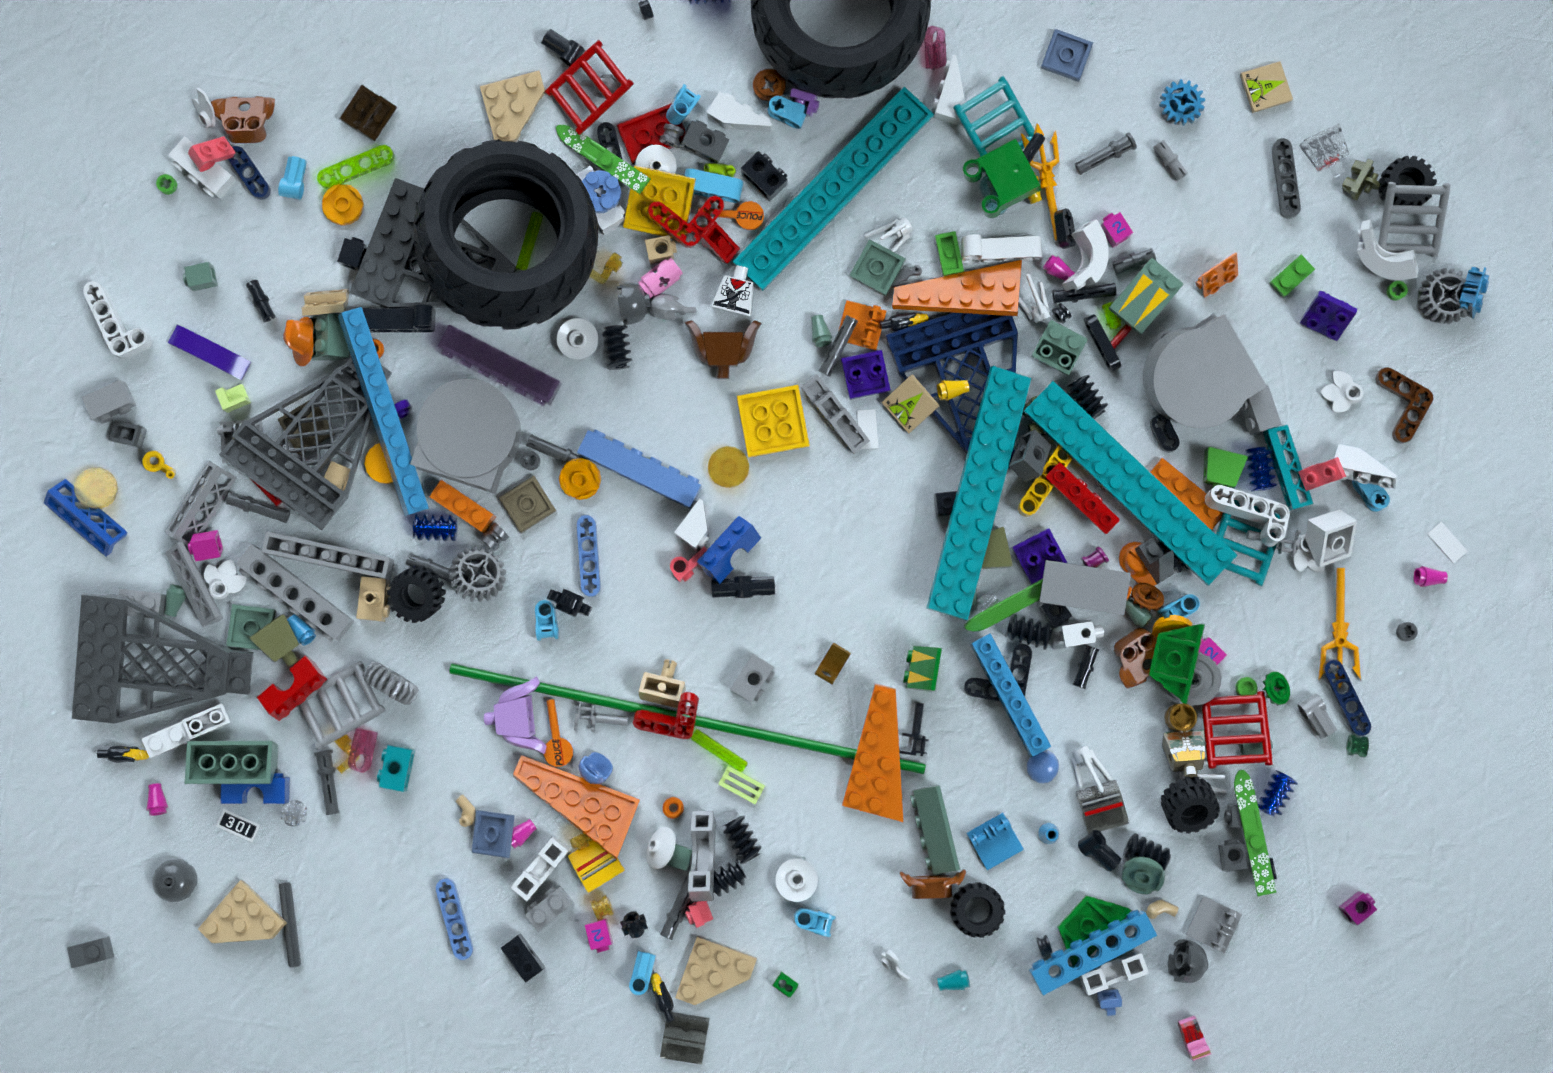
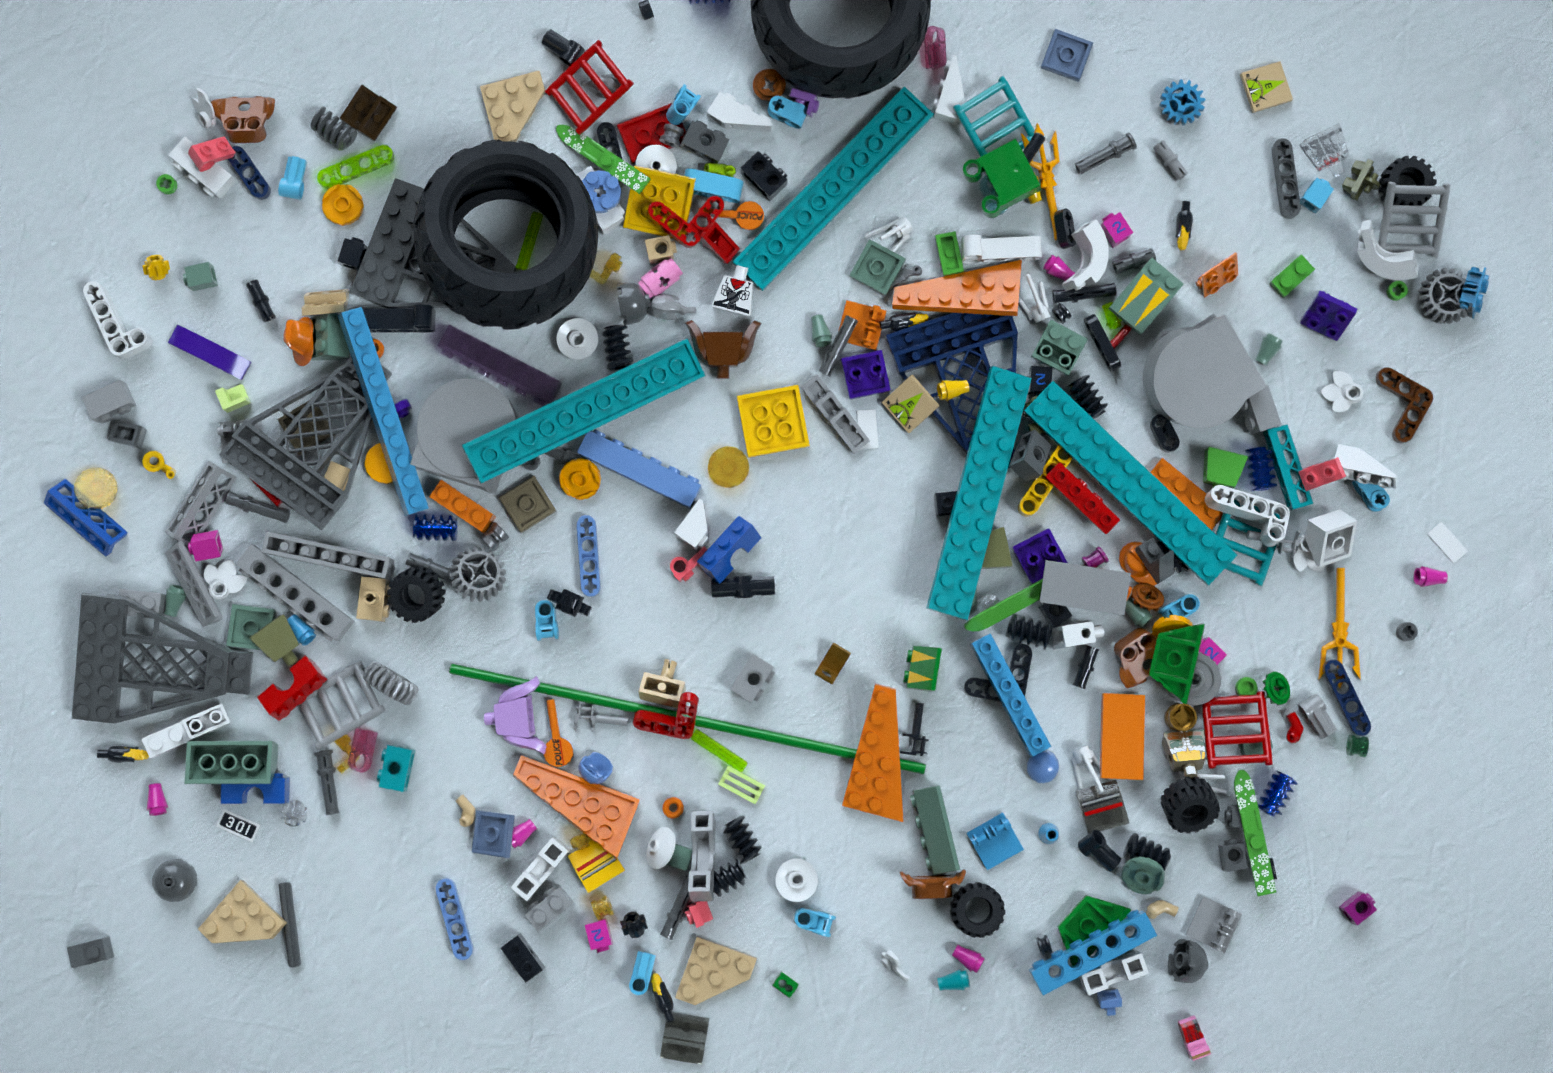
none -> yellow gear [142,255,170,280]
none -> dark grey piece [310,106,357,151]
none -> teal plate [461,338,706,484]
none -> dark pink cone [952,945,985,973]
none -> black brick [1028,366,1052,397]
none -> orange piece [1100,693,1145,780]
none -> black piece [1175,201,1193,250]
none -> sand green cone [1255,333,1283,366]
none -> red arm [1286,711,1304,744]
none -> medium azure brick [1300,178,1334,214]

